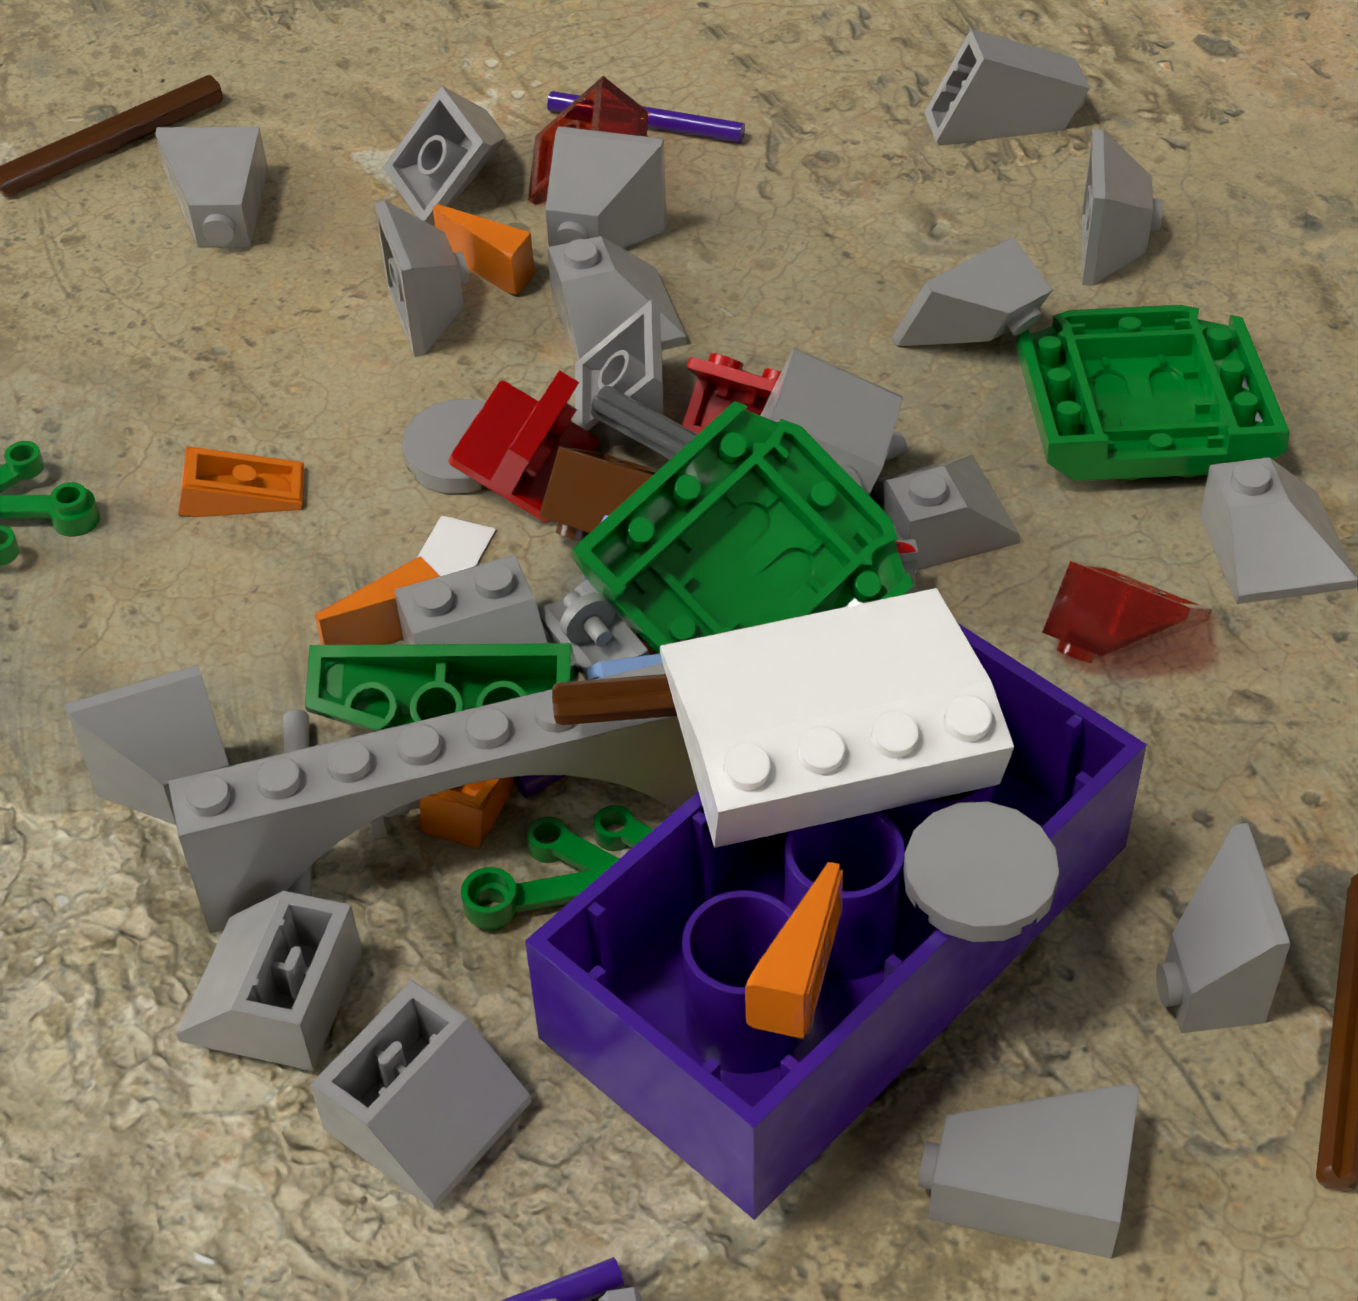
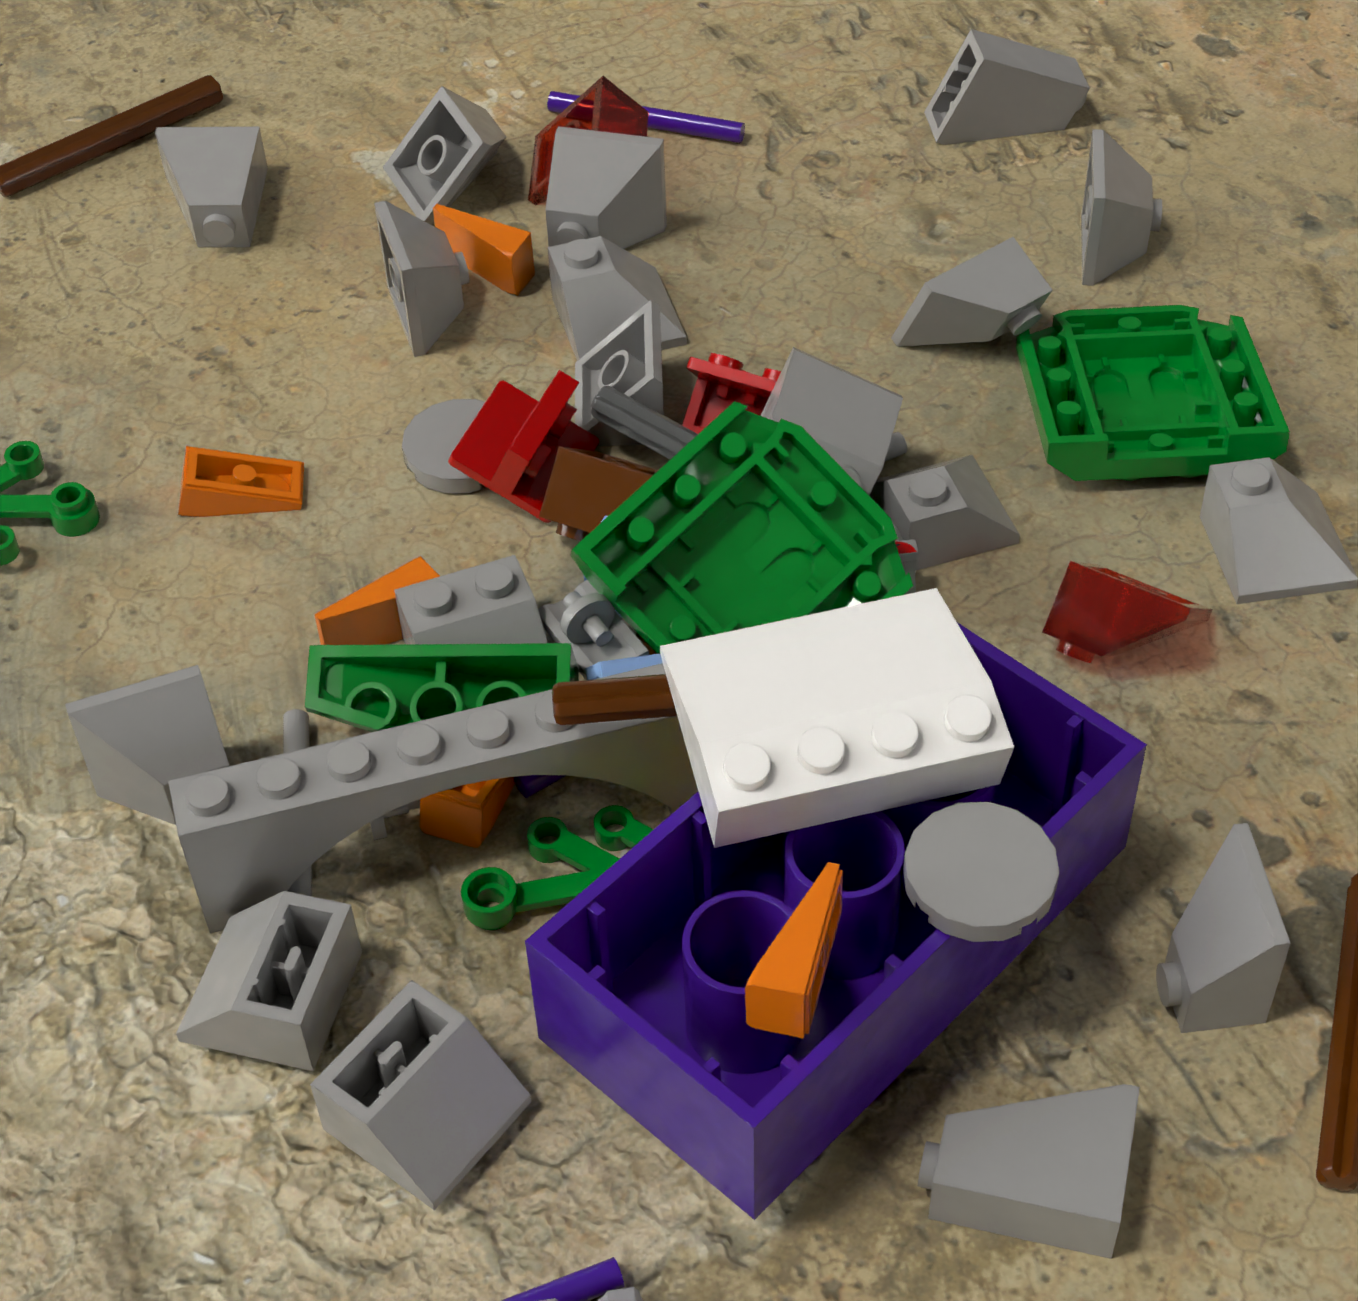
white sticker [417,516,495,576] -> none

